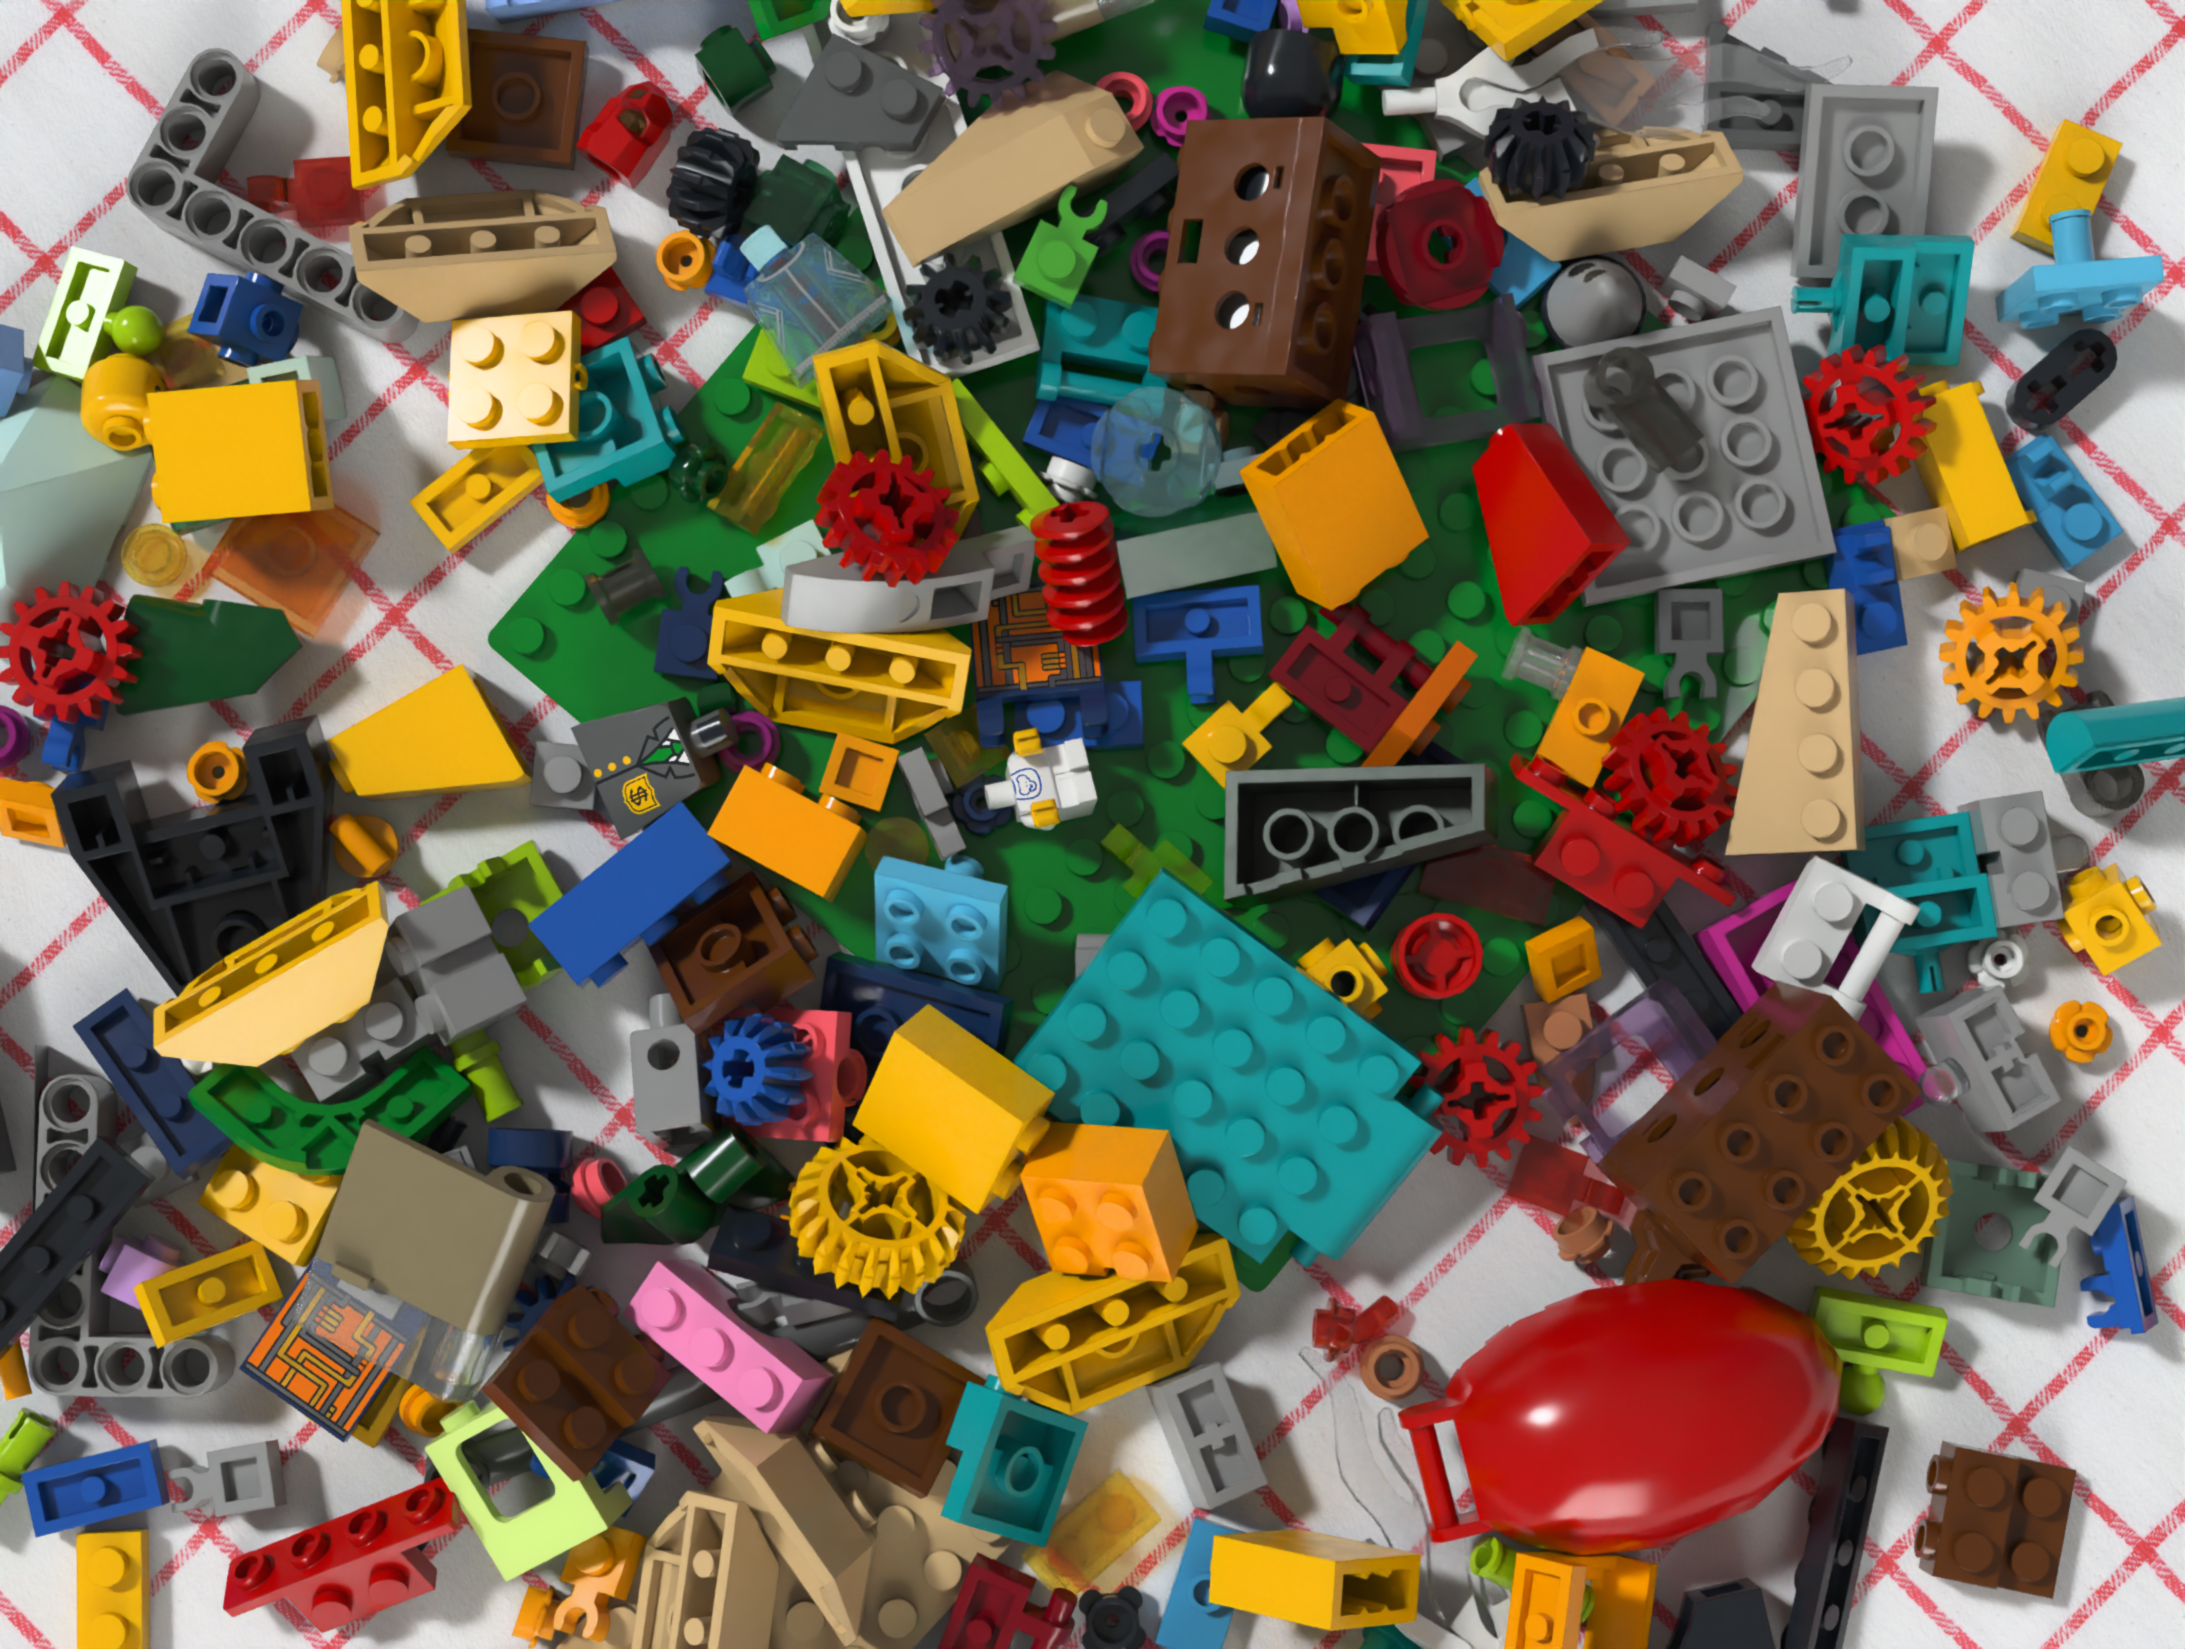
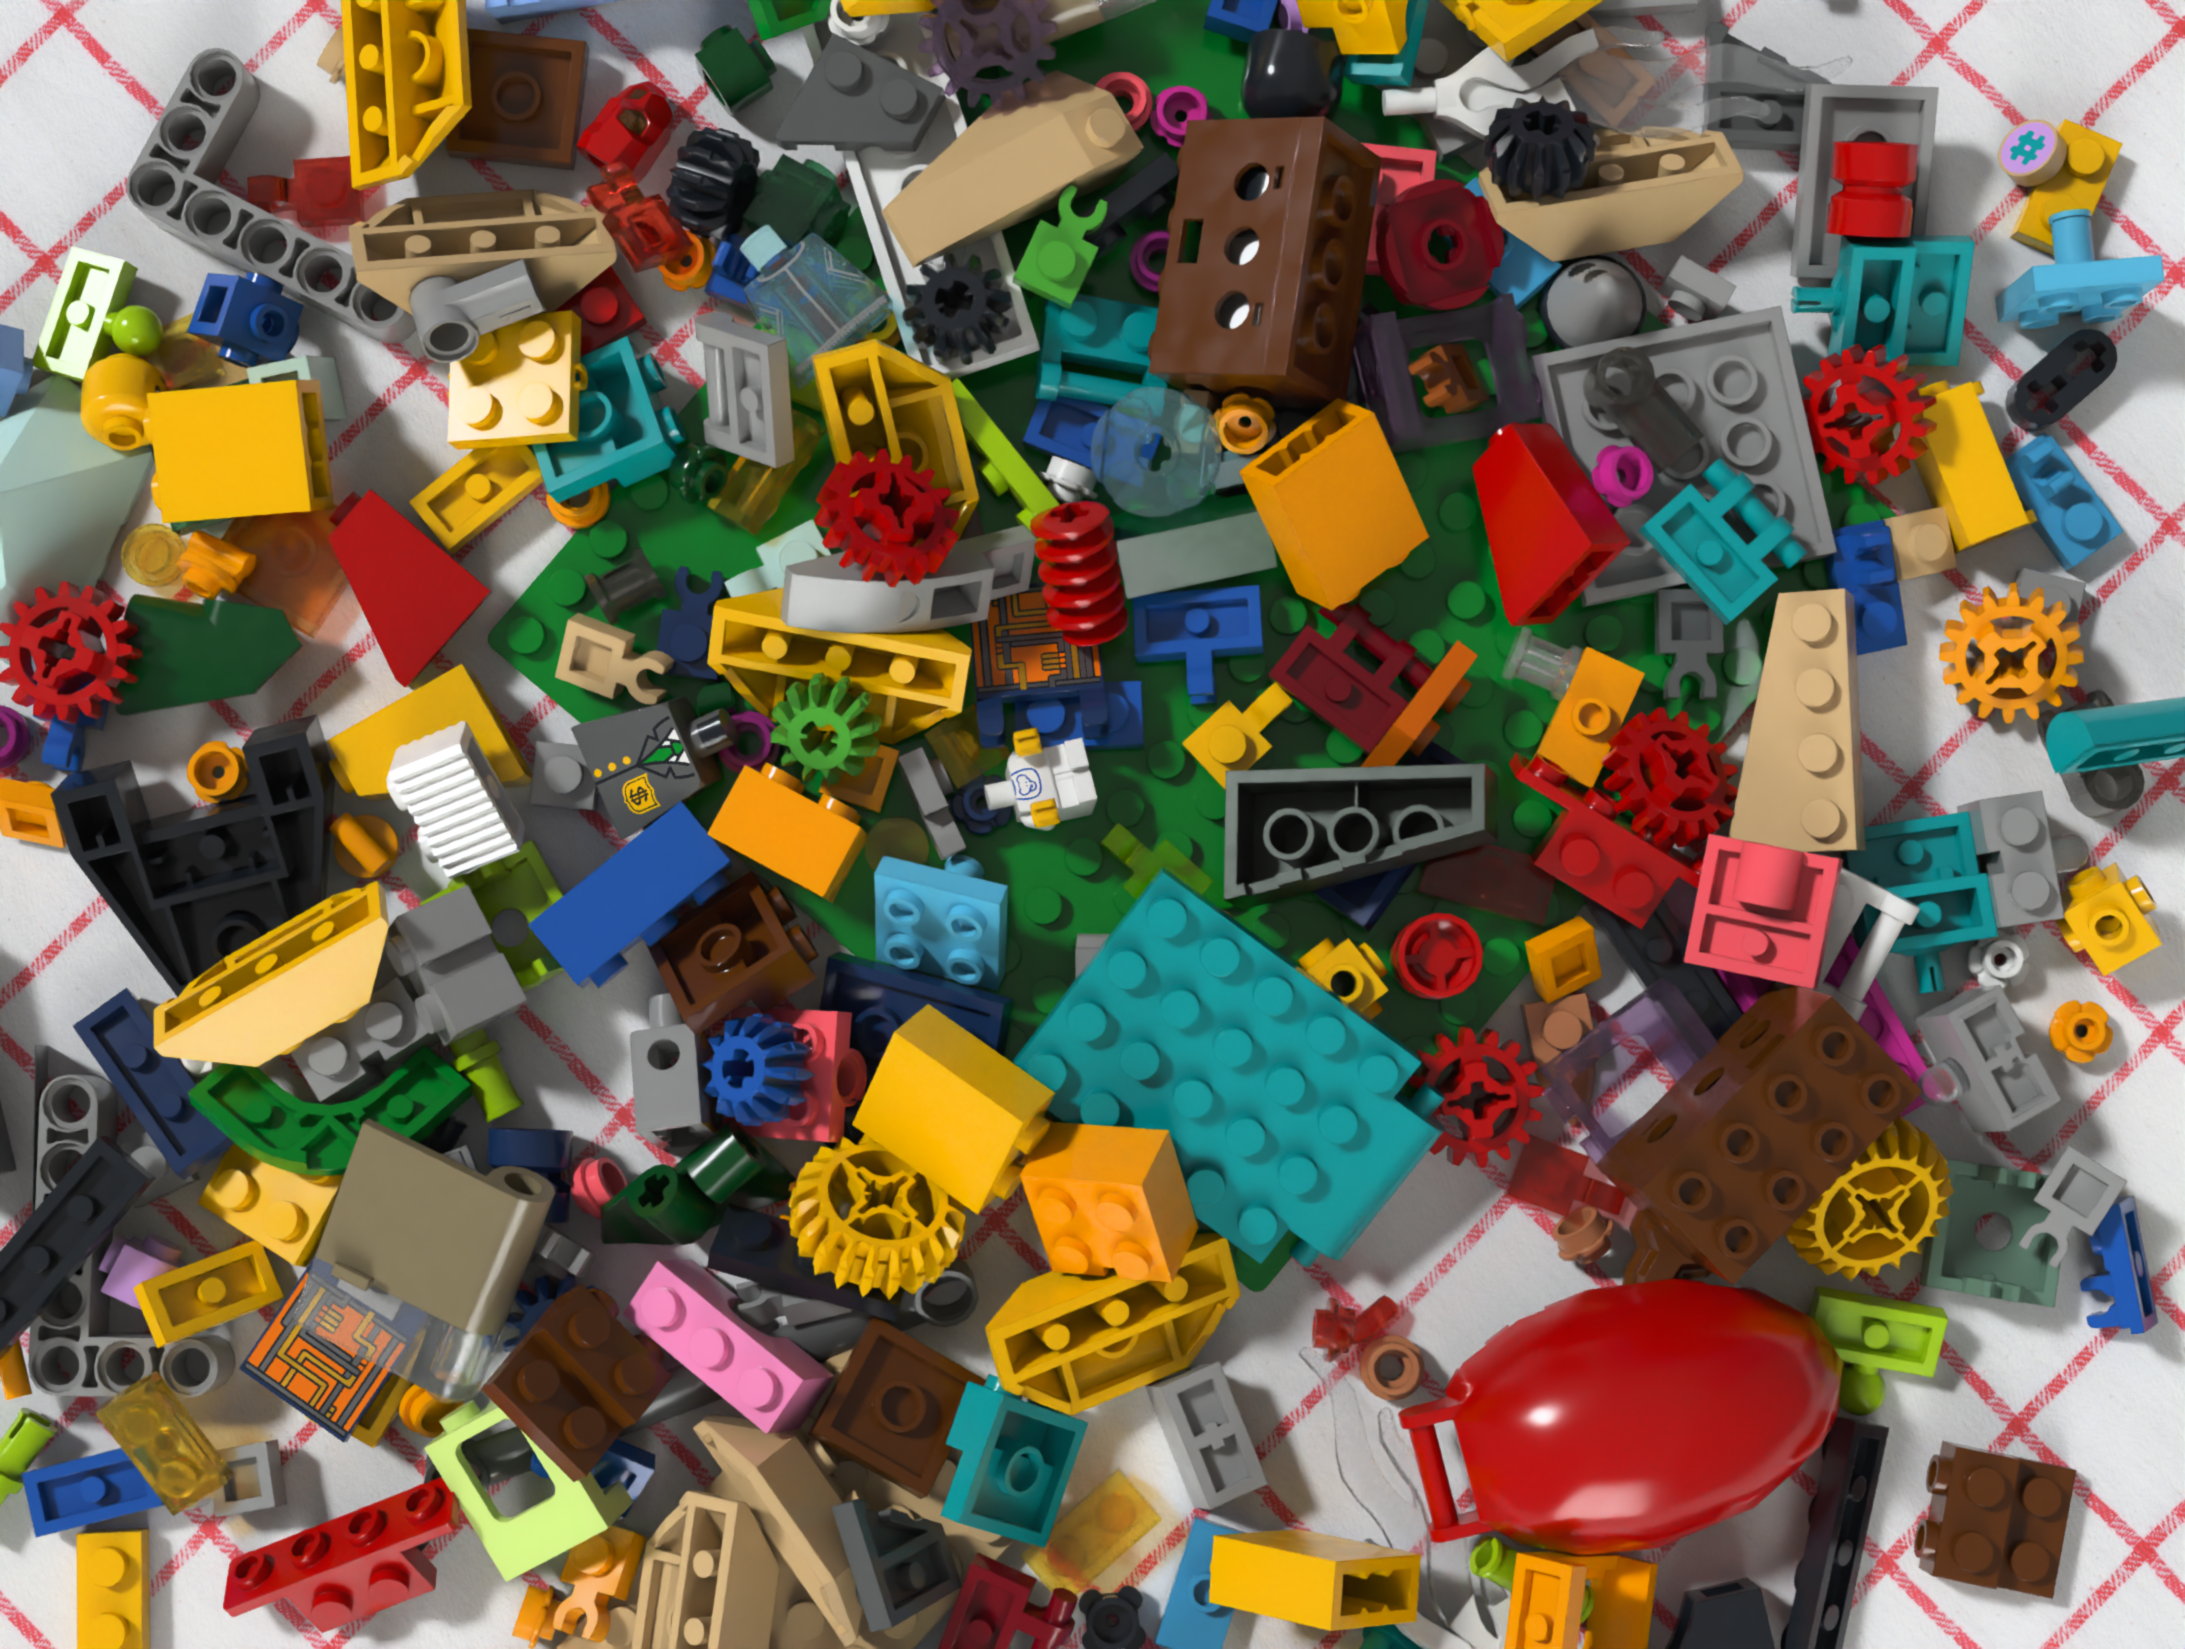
none -> clear yellow plate [95,1370,233,1516]
none -> light orange plate [177,530,257,600]
none -> red slope [328,489,492,688]
none -> white brick [386,721,526,879]
none -> light grey piece [409,259,546,363]
none -> tan plate [555,613,674,705]
none -> clear red plate [586,161,694,273]
none -> light grey plate [695,312,795,468]
none -> bright green gear [770,672,882,786]
none -> dark grey wing [831,1499,962,1632]
none -> light orange plate [1213,392,1276,454]
none -> dark orange plate [1408,344,1490,414]
none -> dark pink plate [1592,445,1653,508]
none -> teal plate [1639,457,1807,625]
none -> coral plate [1684,834,1843,989]
none -> red wheel [1826,141,1919,237]
none -> tile [1998,119,2067,187]

